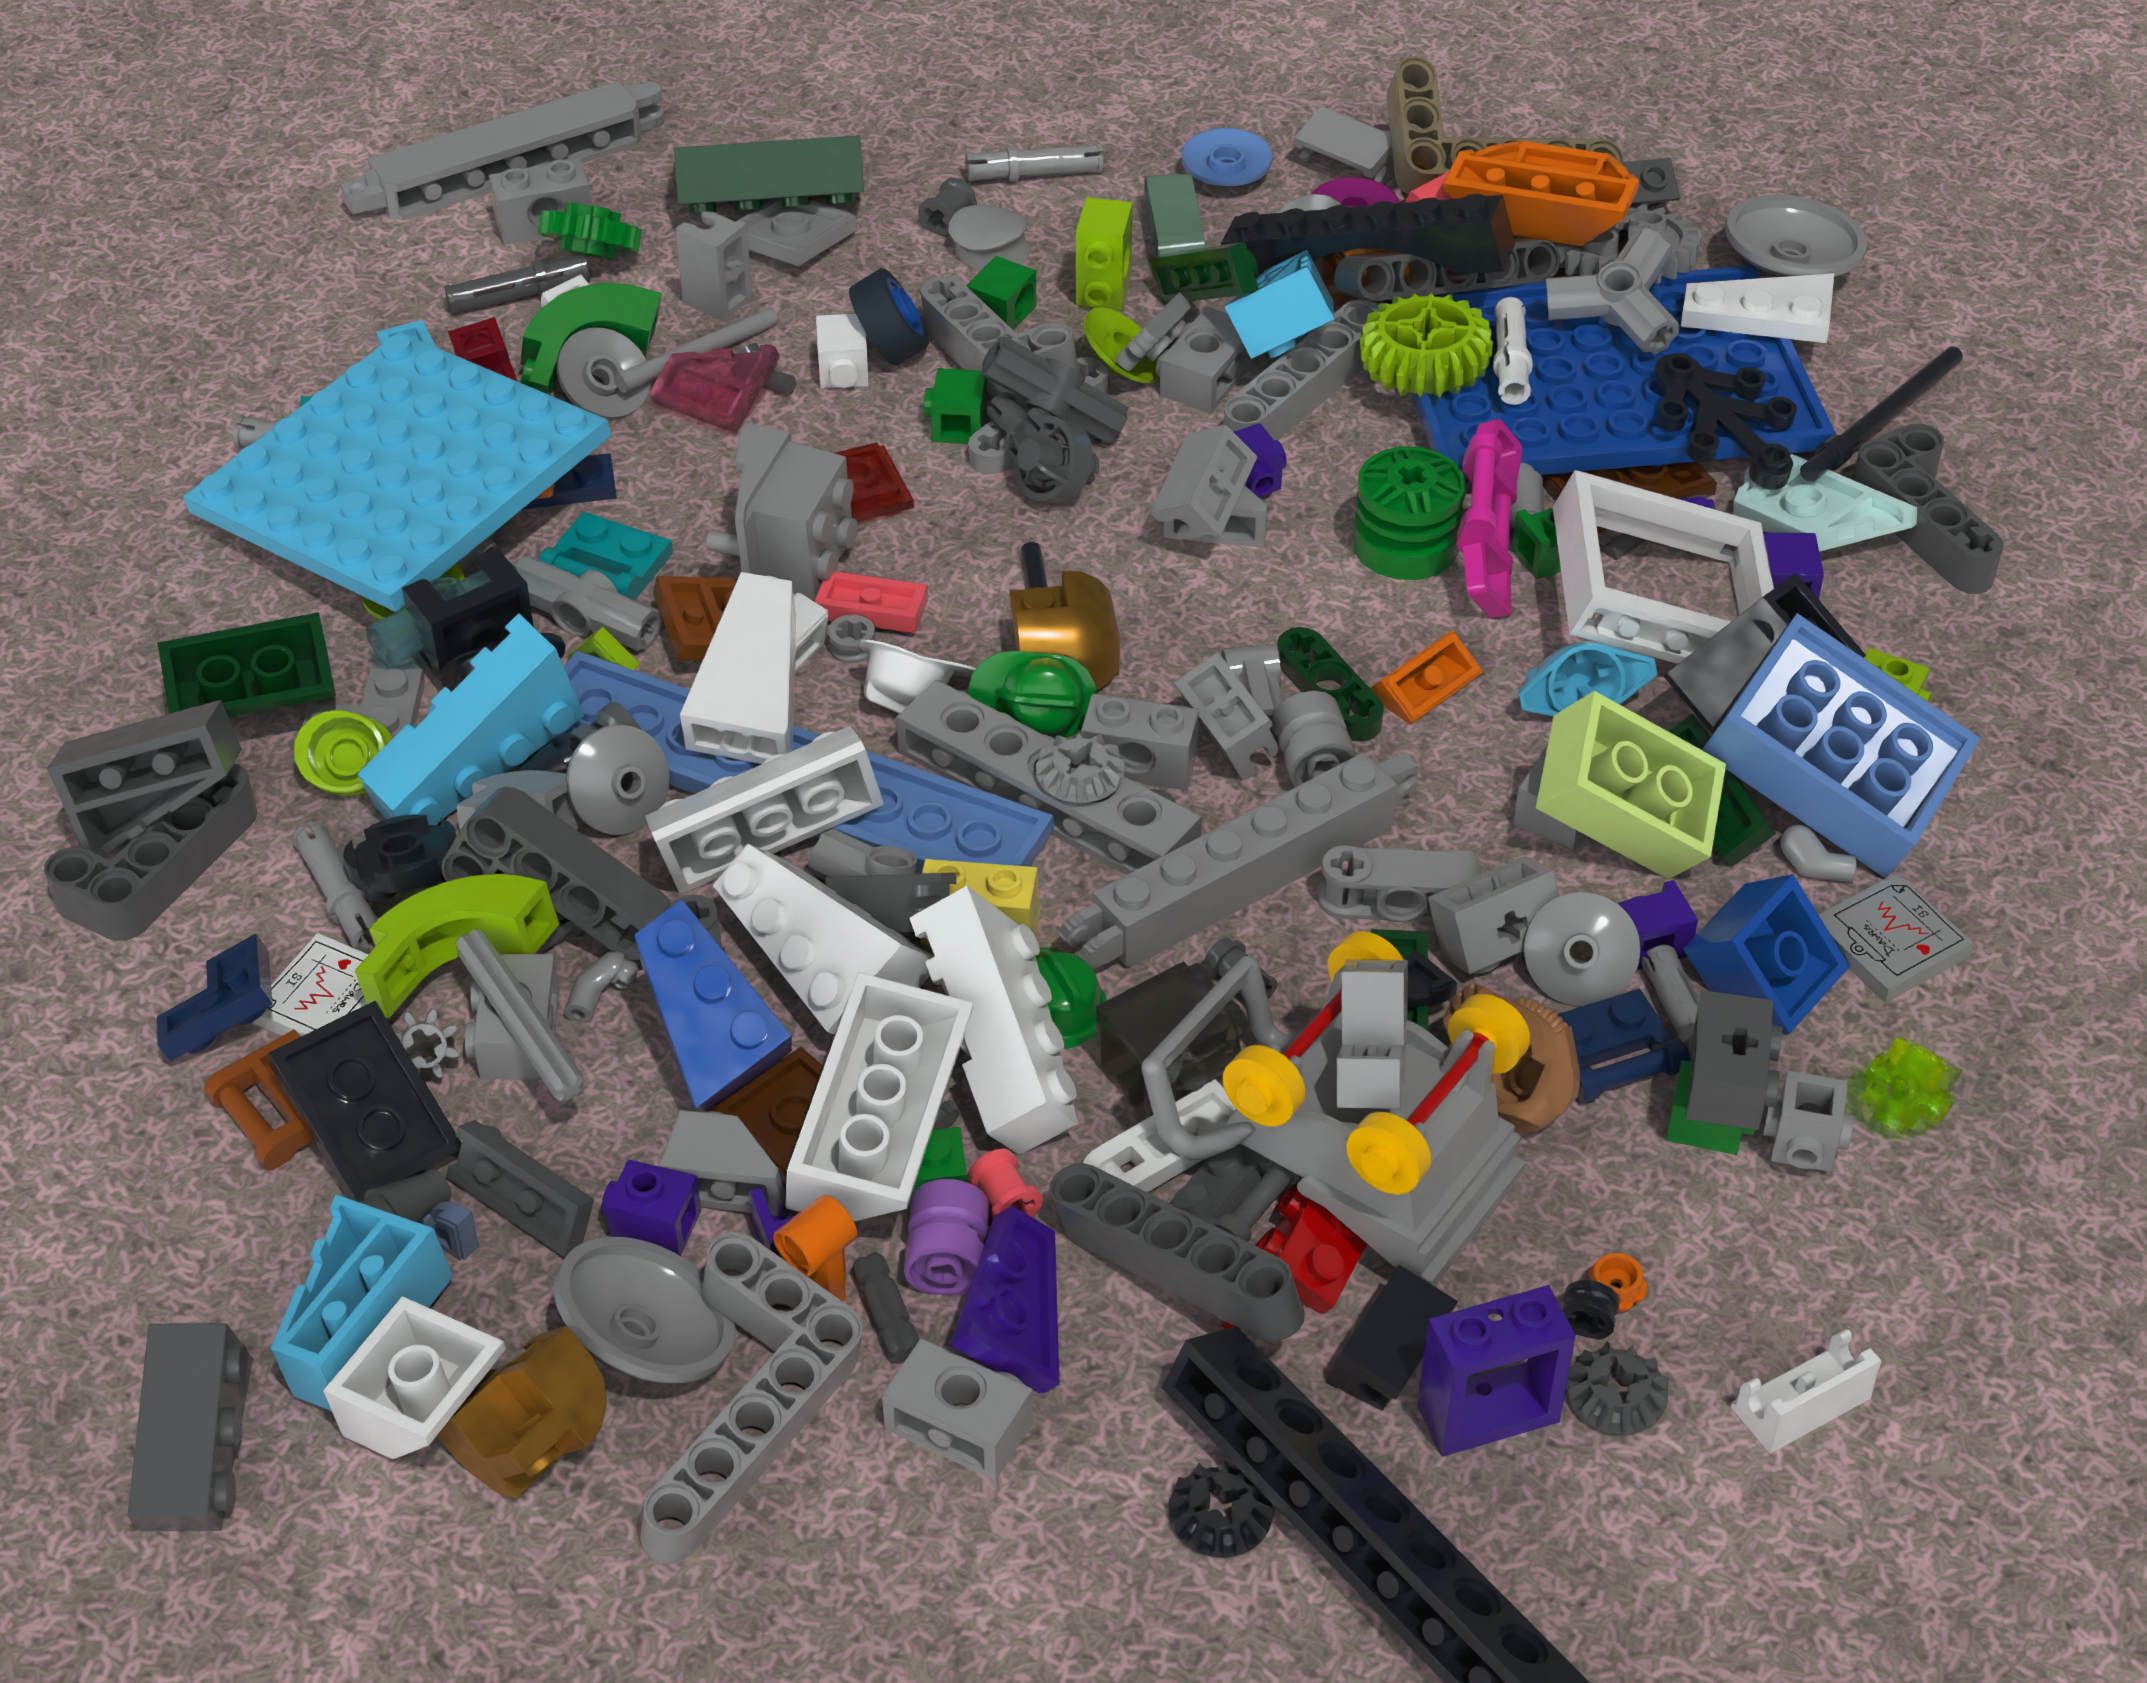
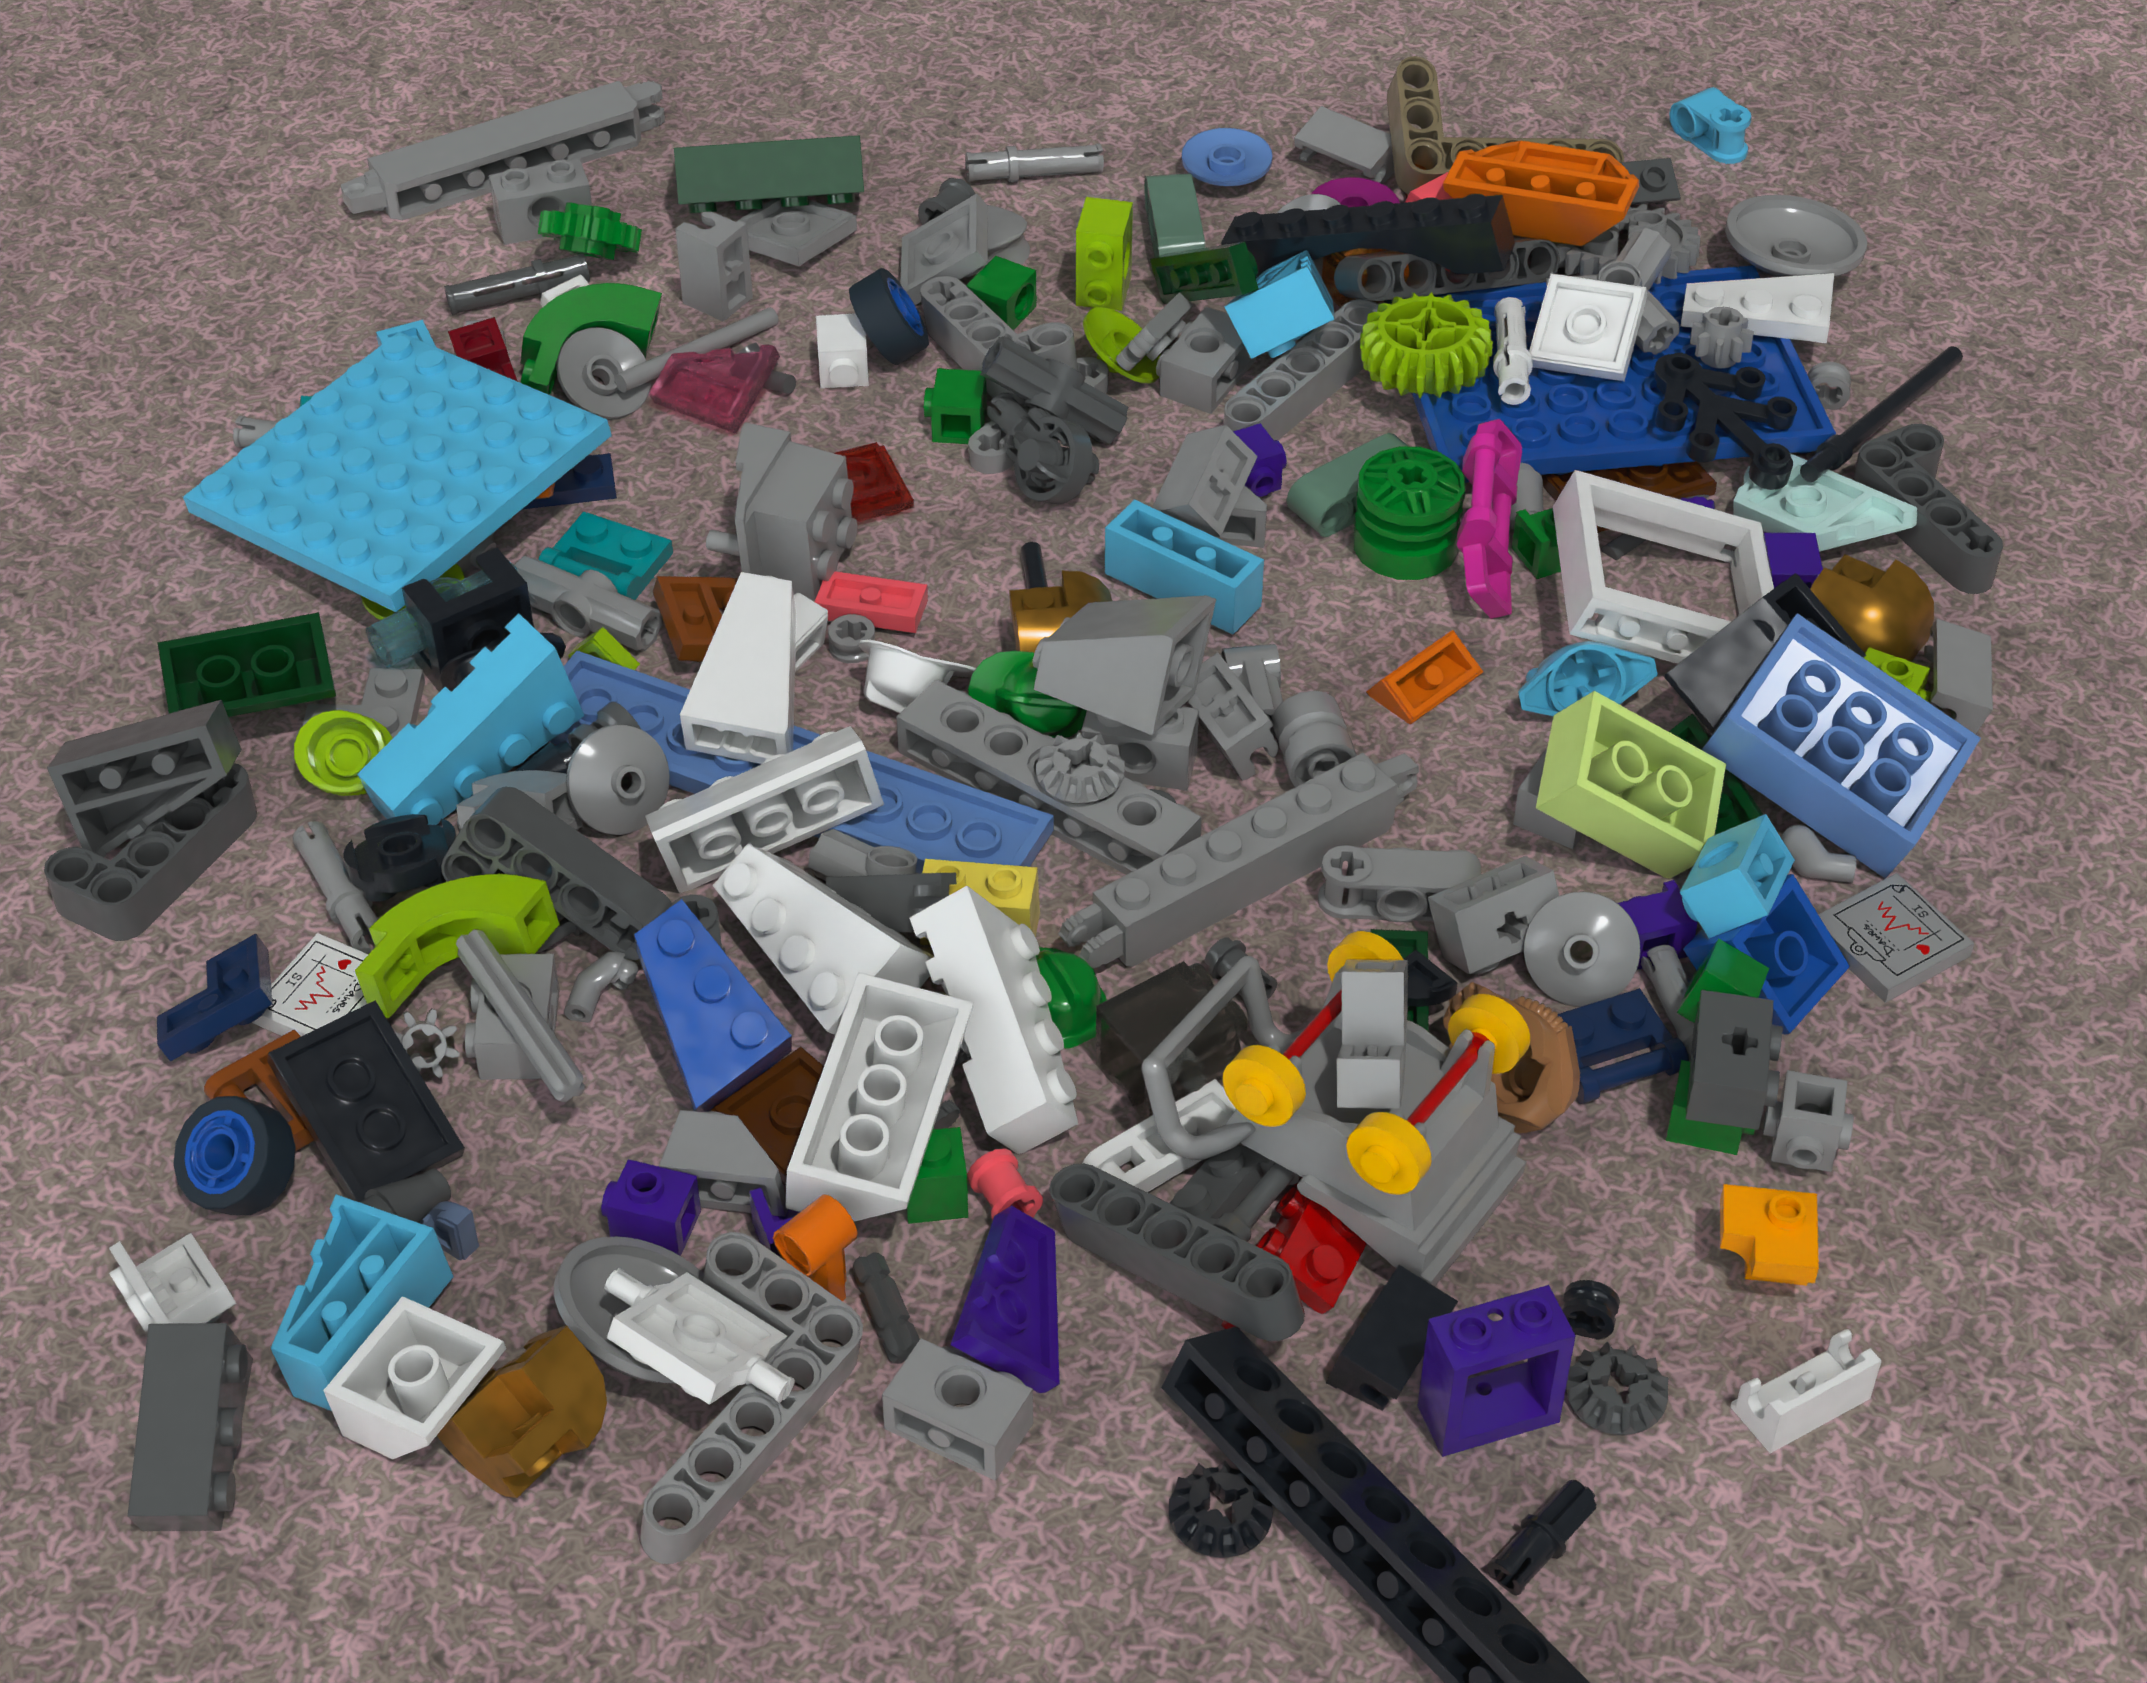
dark grey hinge [446,1120,594,1257] -> none
medium lavender wheel [904,1179,989,1296] -> none
dark green beam [1277,627,1384,742] -> none
orange plate [1588,1253,1647,1312] -> none
clear neon green brick [1861,1037,1963,1134] -> none
none -> white bracket [109,1233,237,1332]
none -> black wheel [173,1096,296,1215]
none -> white plate [604,1268,795,1405]
none -> light grey plate [900,193,988,305]
none -> light grey slope [1033,595,1216,735]
none -> medium azure brick [1105,500,1264,635]
none -> sand green beam [1286,433,1409,537]
none -> black axle [1487,1480,1597,1595]
none -> white tile [1529,274,1648,381]
none -> medium azure piece [1669,87,1751,164]
none -> green brick [1677,938,1769,1023]
none -> medium azure brick [1680,814,1795,939]
none -> light grey gear [1690,307,1754,368]
none -> light orange brick [1720,1184,1819,1286]
none -> light grey bush [1808,361,1851,410]
none -> pearl gold brick [1810,554,1934,662]
none -> light grey hinge [1924,619,1993,734]

